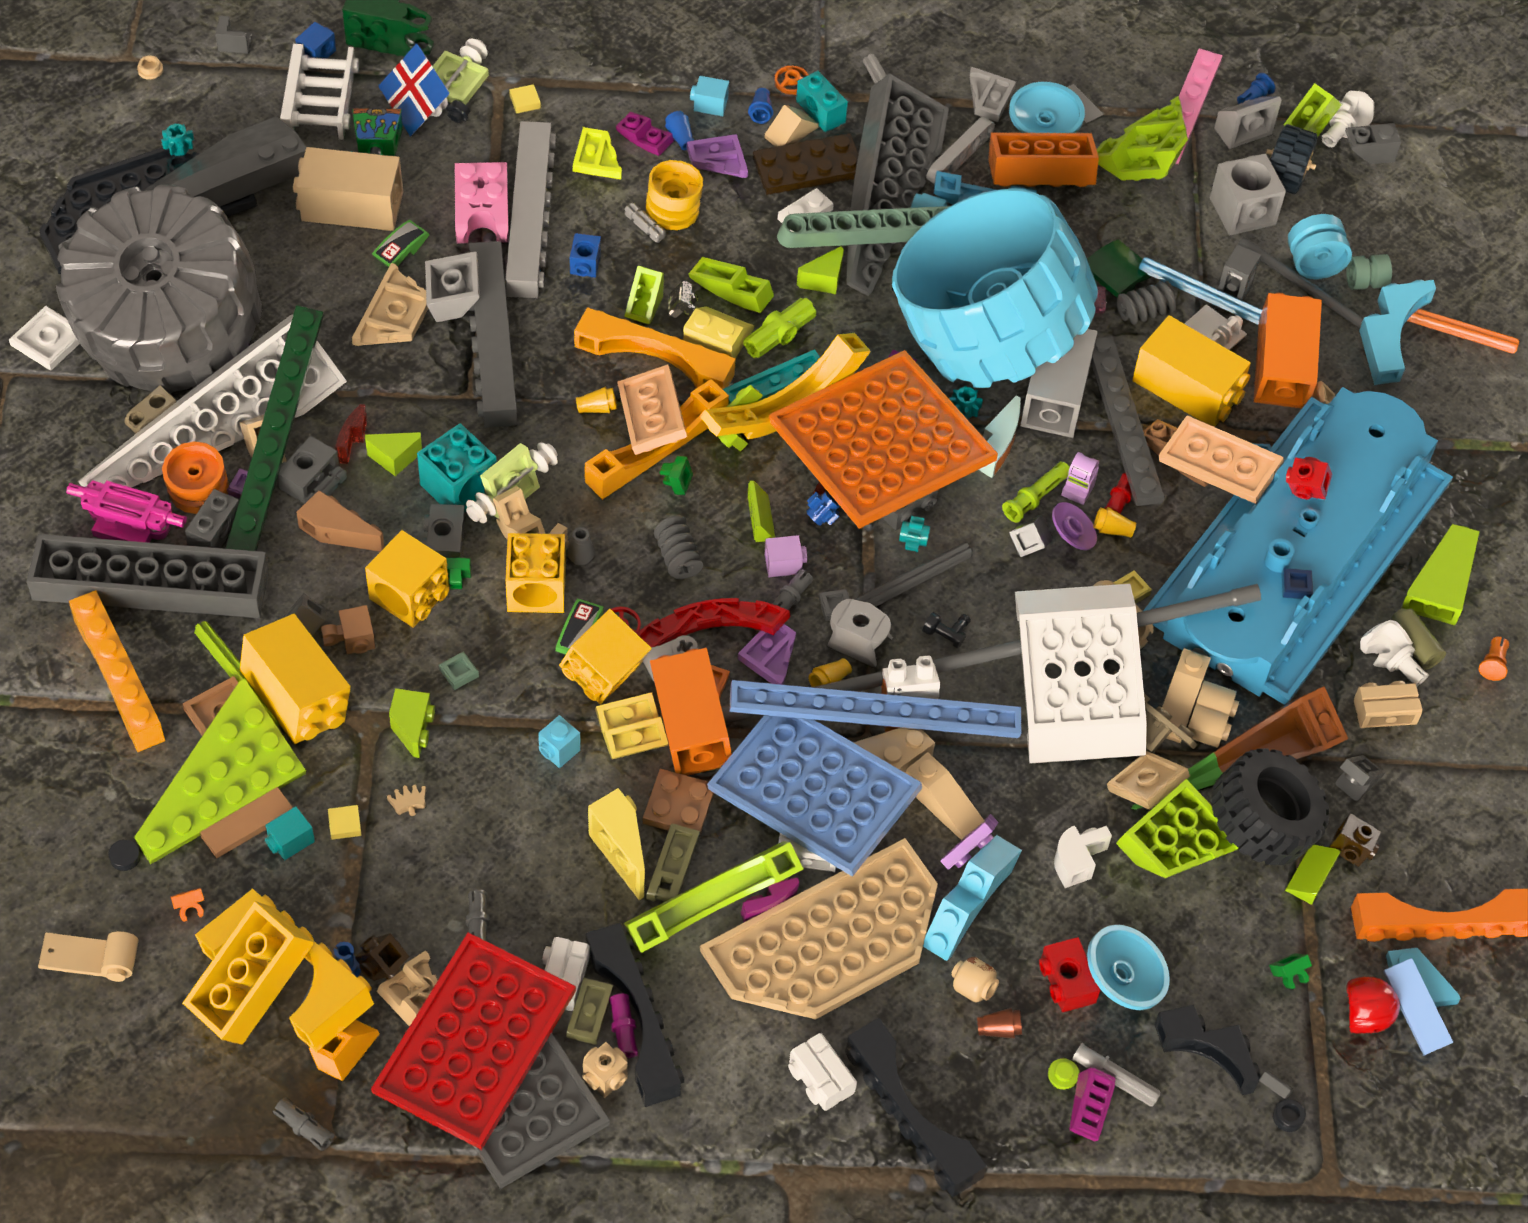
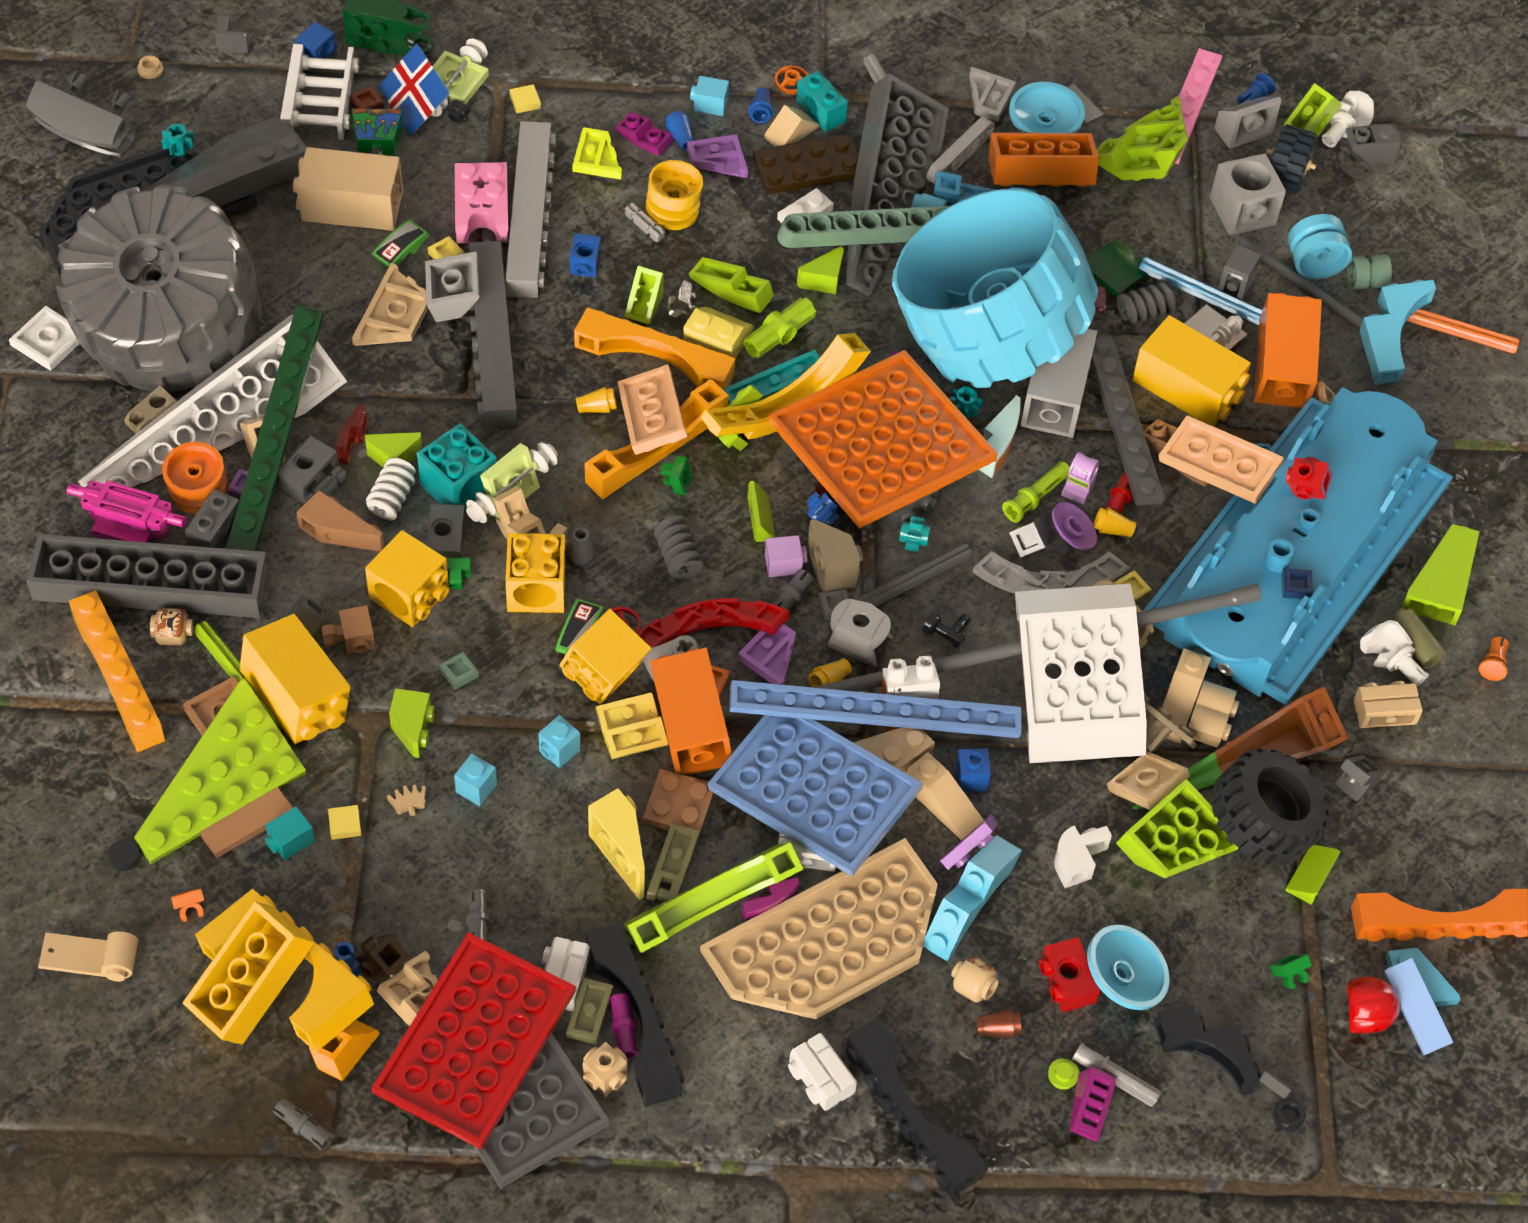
dark brown brick [1329,813,1381,867] -> none
none -> piece [26,71,137,158]
none -> tan head [150,608,194,645]
none -> copper tile [349,86,384,109]
none -> white piece [366,458,416,521]
none -> light yellow tile [428,236,464,259]
none -> medium azure brick [454,753,497,806]
none -> dark tan slope [807,519,863,592]
none -> blue brick [955,748,991,792]
none -> light grey tile [973,551,1130,594]

